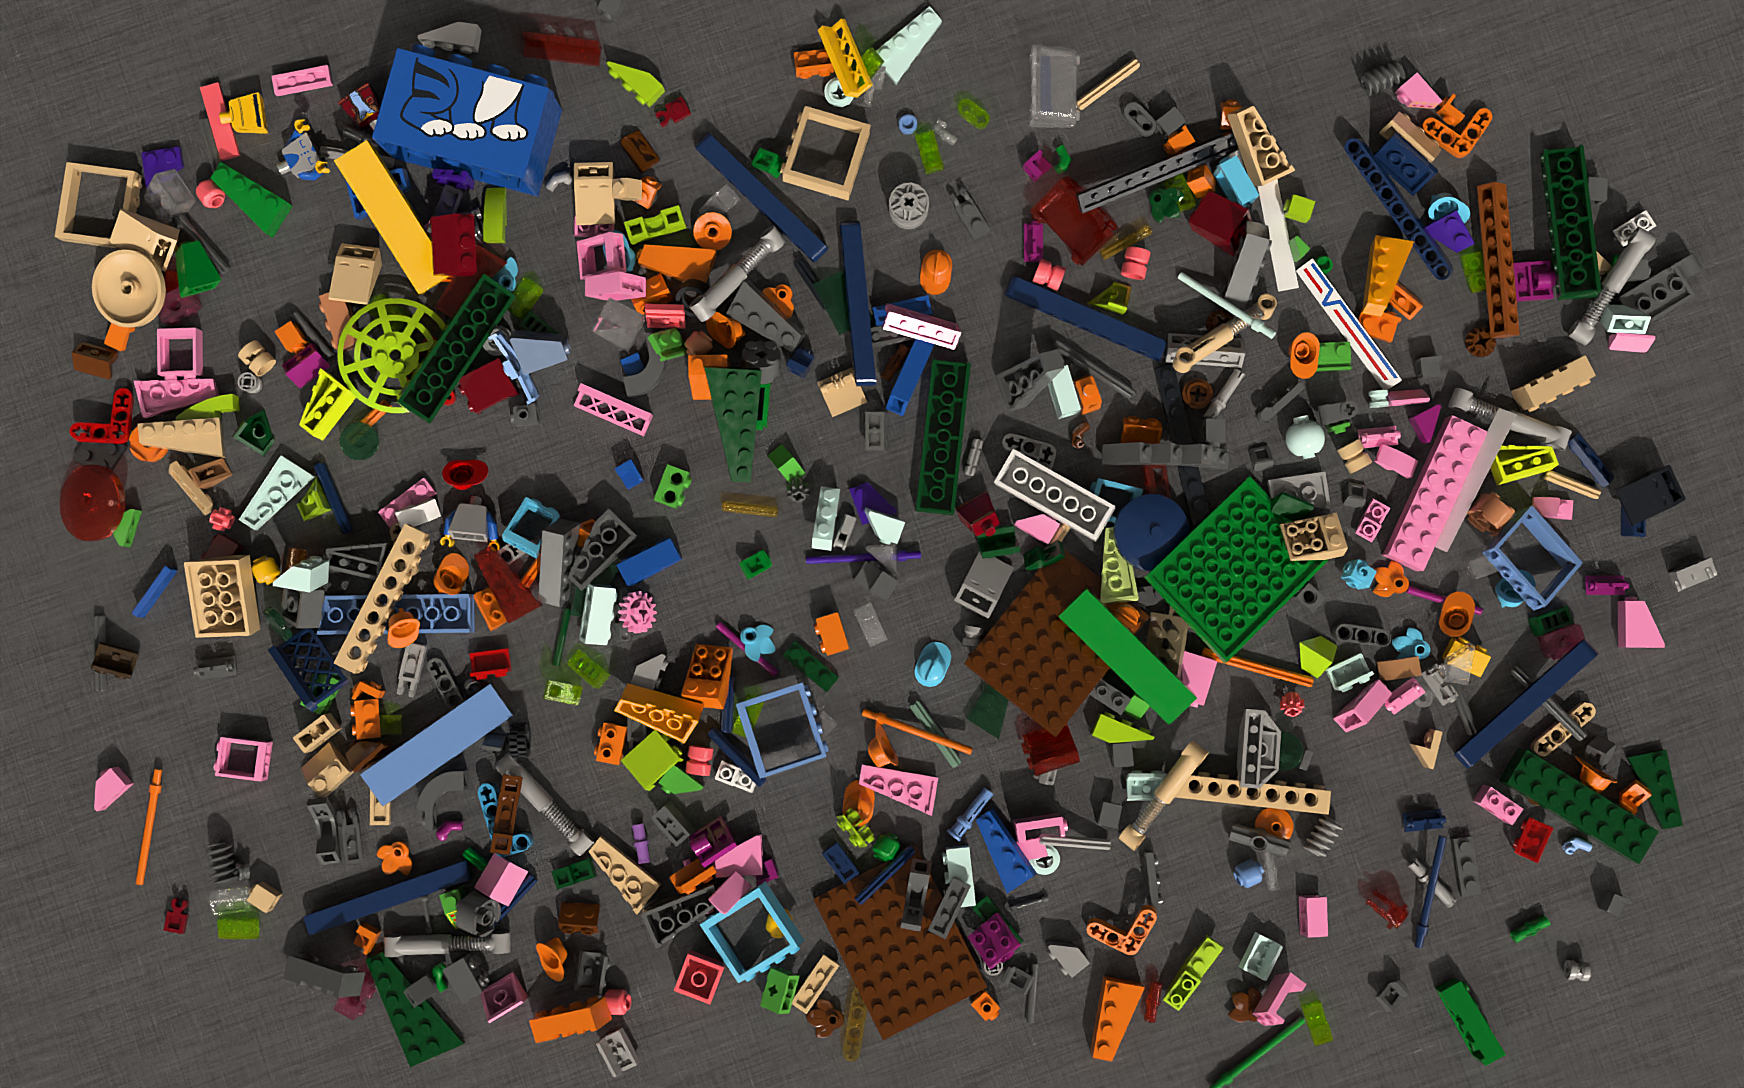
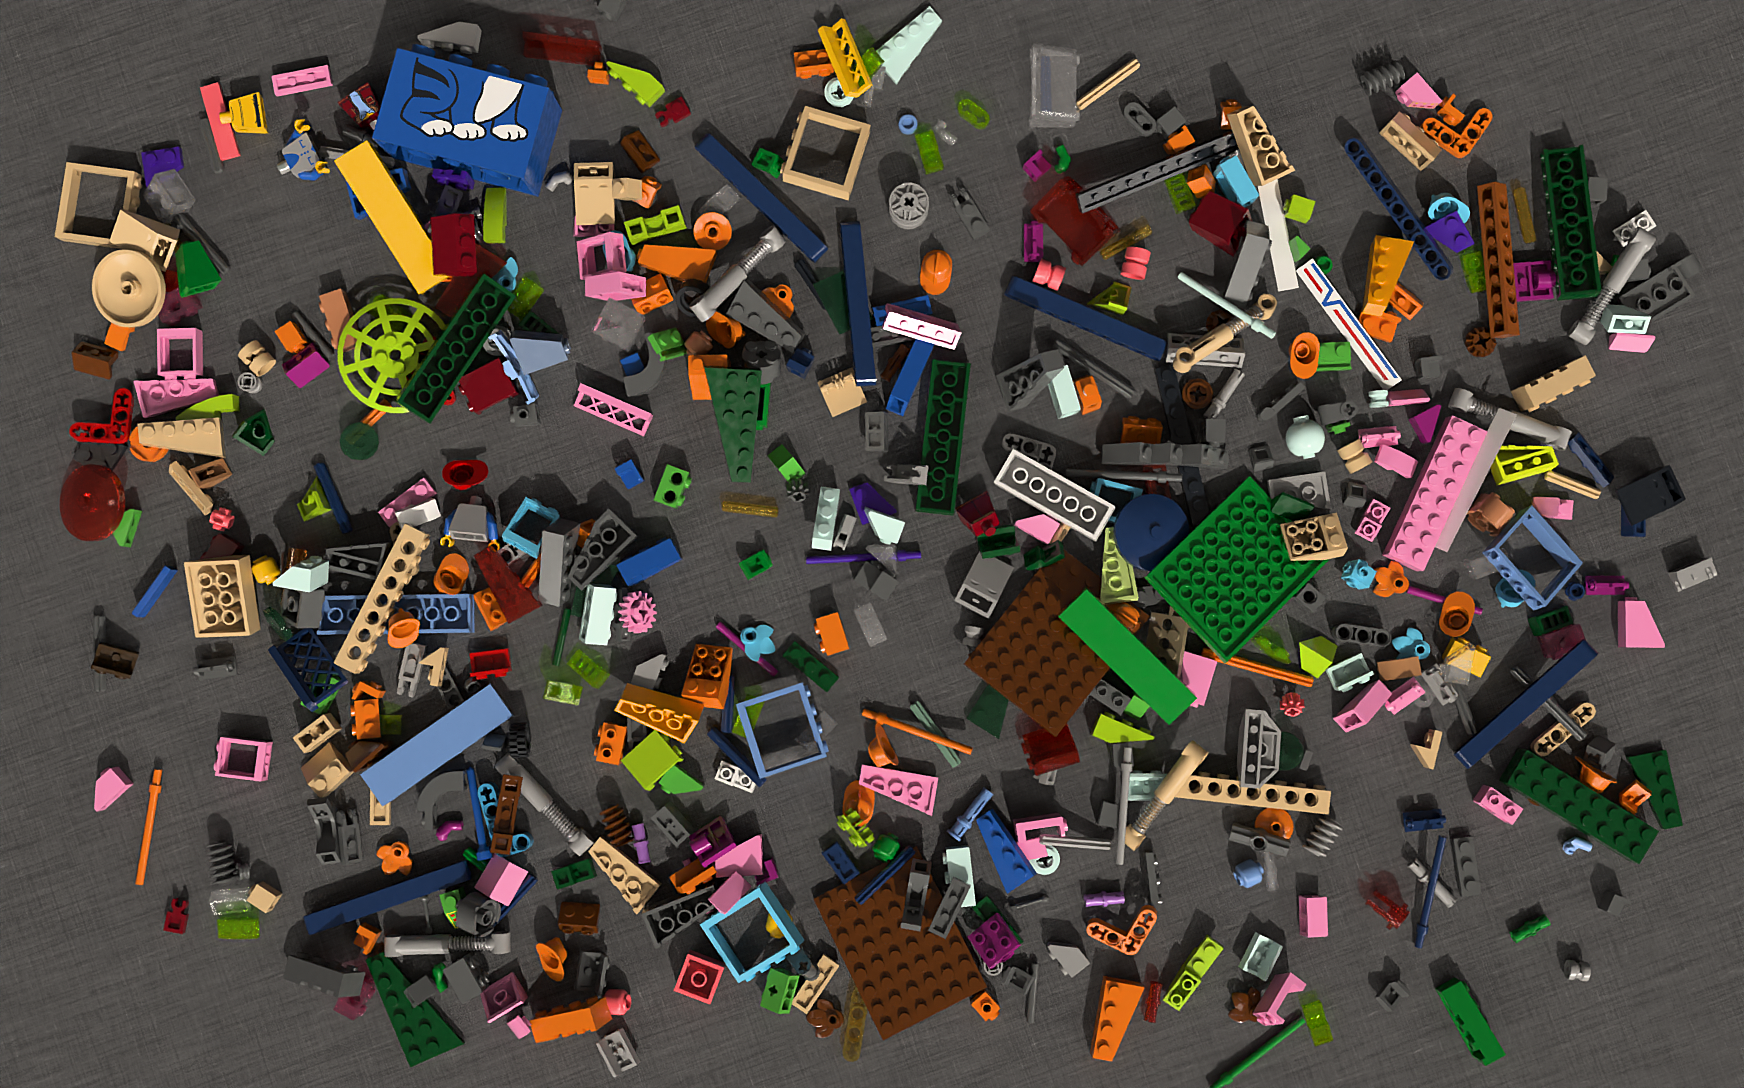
coral head [196,179,225,208] -> none
green wedge [211,162,293,238] -> none
light aqua wing [239,456,315,530] -> none
neon yellow wedge [299,368,356,440] -> none
tan slope [328,243,382,304] -> none
coral plate [645,304,686,329] -> none
coral wheel [685,745,714,776] -> none
medium azure piece [915,642,951,687] -> none
light grey axle [964,439,983,476] -> none
reddish brown arm [1071,421,1091,449] -> none
dark green plate [1149,187,1185,223] -> none
dark blue tile [1374,132,1439,196] -> none
red bracket [1512,817,1554,863] -> none
none -> tan slope [419,647,449,686]
none -> blue piece [467,768,493,861]
none -> bright pink slope [507,1015,531,1039]
none -> orange tile [587,62,610,85]
none -> reddish brown piece [599,804,635,847]
none -> dark grey piece [786,944,820,981]
none -> light grey hinge [884,464,928,485]
none -> dark grey bar [1066,469,1182,483]
none -> medium lavender pin [1084,891,1125,907]
none -> light grey bar [1116,747,1133,865]
none -> clear neon green slope [1251,636,1291,664]
none -> clear yellow axle [1514,187,1536,243]
none -> dark blue plate [1565,582,1585,601]

